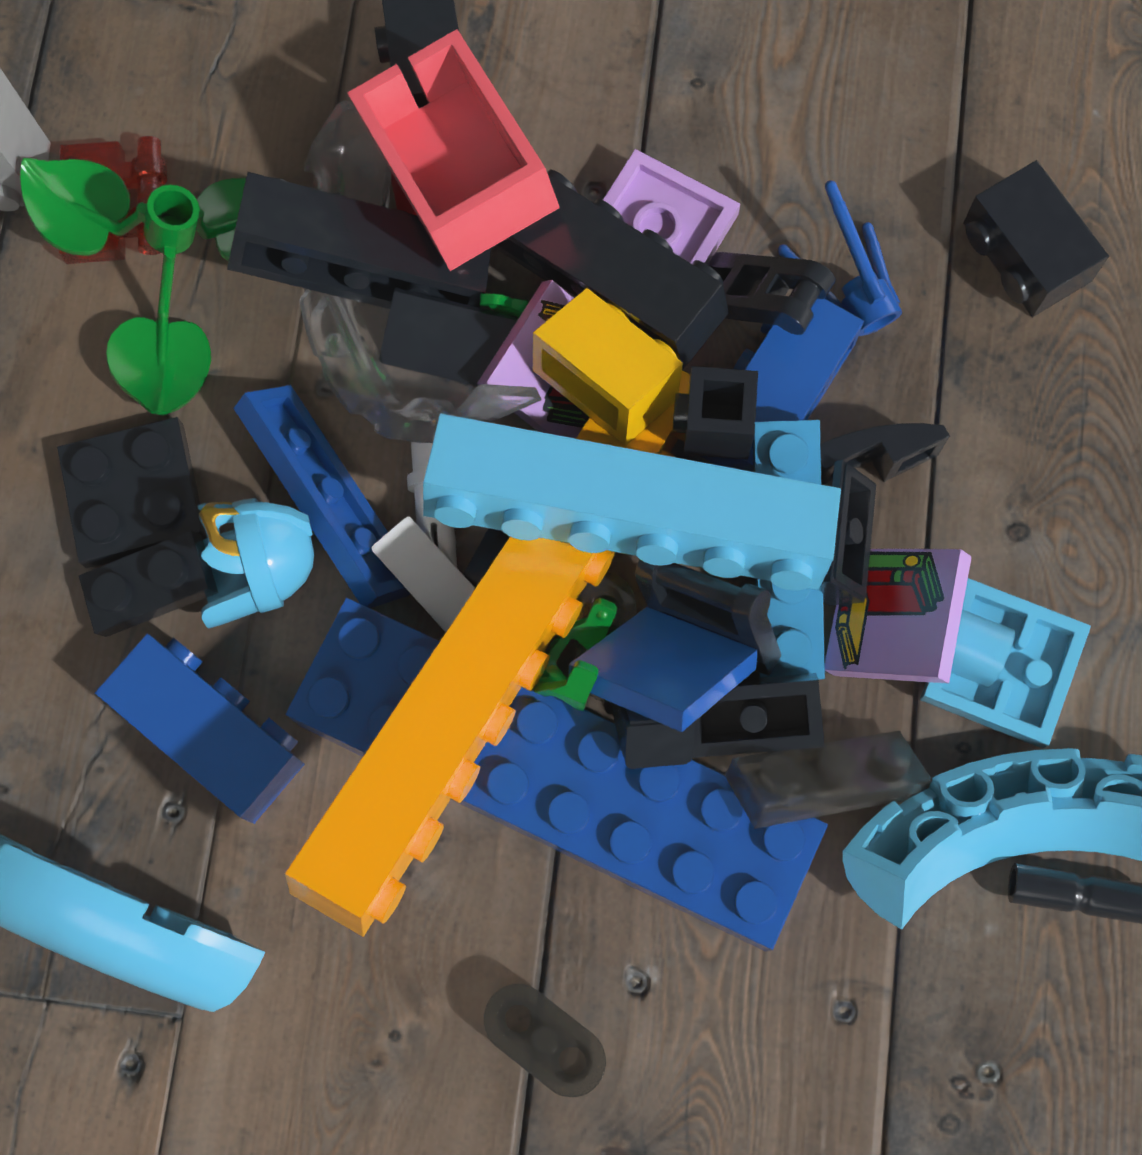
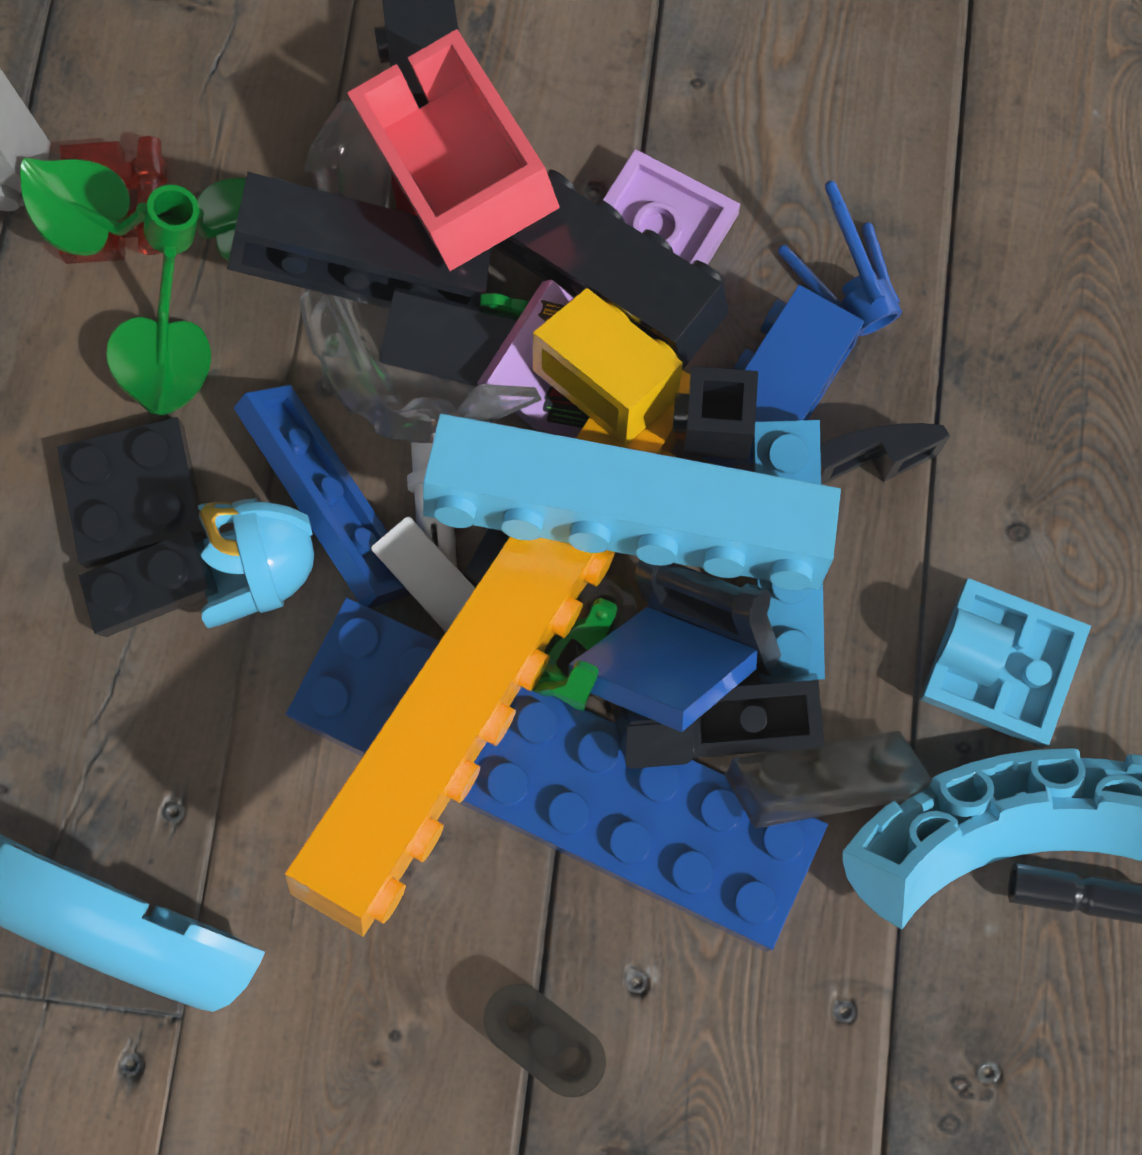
blue brick [95,633,305,824] -> none
black plate [707,252,836,335] -> none
black slope [822,460,876,606] -> none
lavender tile [825,549,971,684] -> none
black brick [963,160,1109,318] -> none

